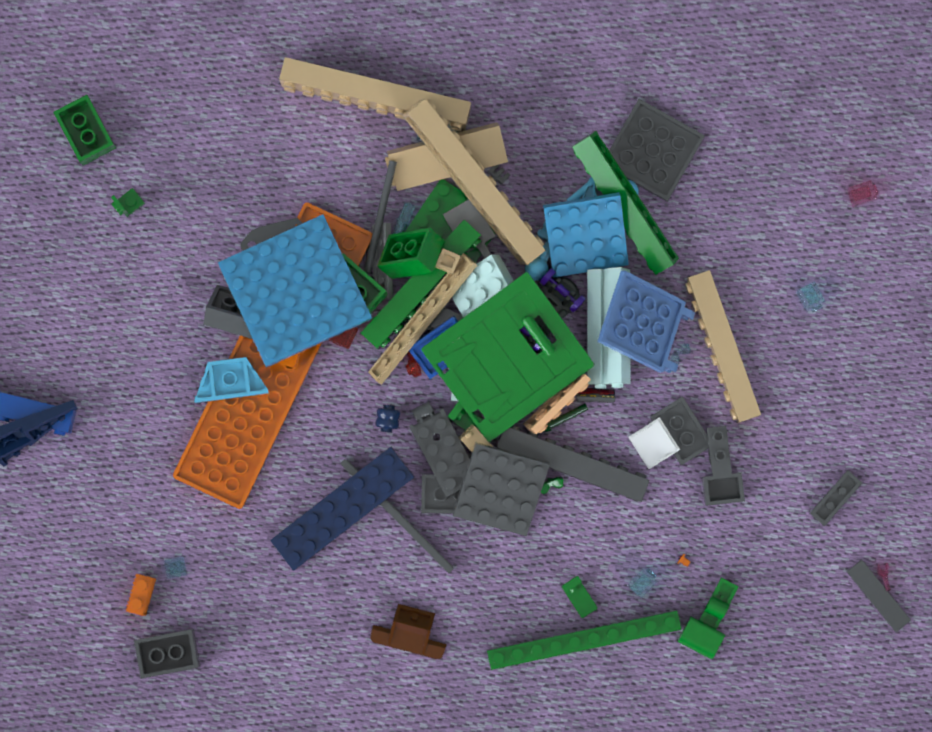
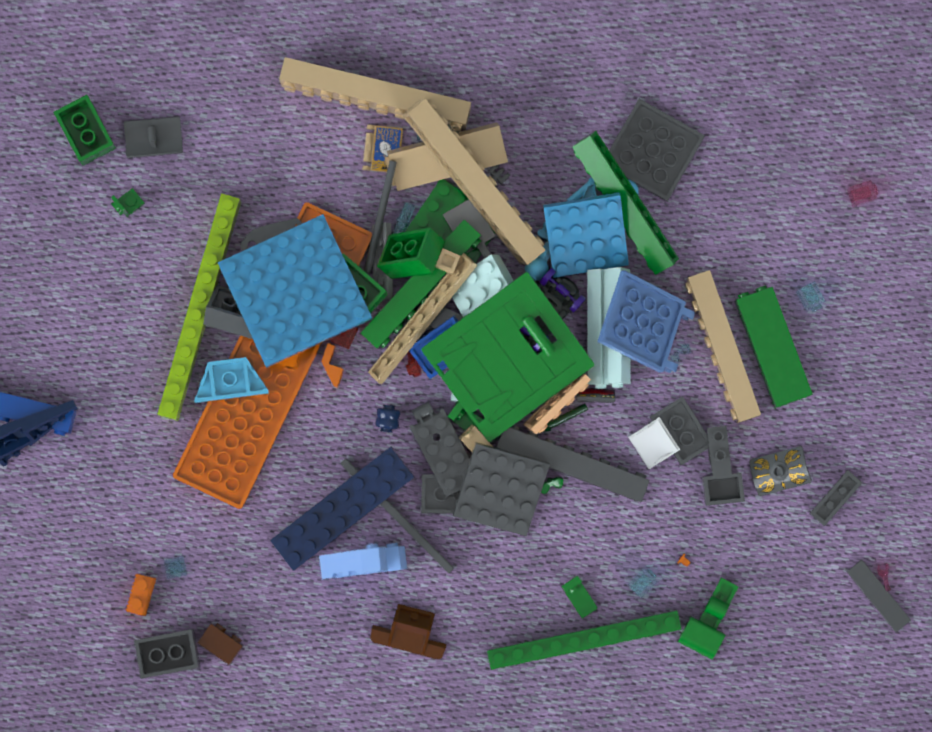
none -> dark grey shield [124,116,183,158]
none -> lime brick [157,194,241,421]
none -> reddish brown brick [197,623,244,665]
none -> light blue wedge [319,543,407,579]
none -> orange slope [321,343,344,388]
none -> piece [362,125,403,172]
none -> green brick [735,285,813,409]
none -> dark grey shield [749,446,812,496]

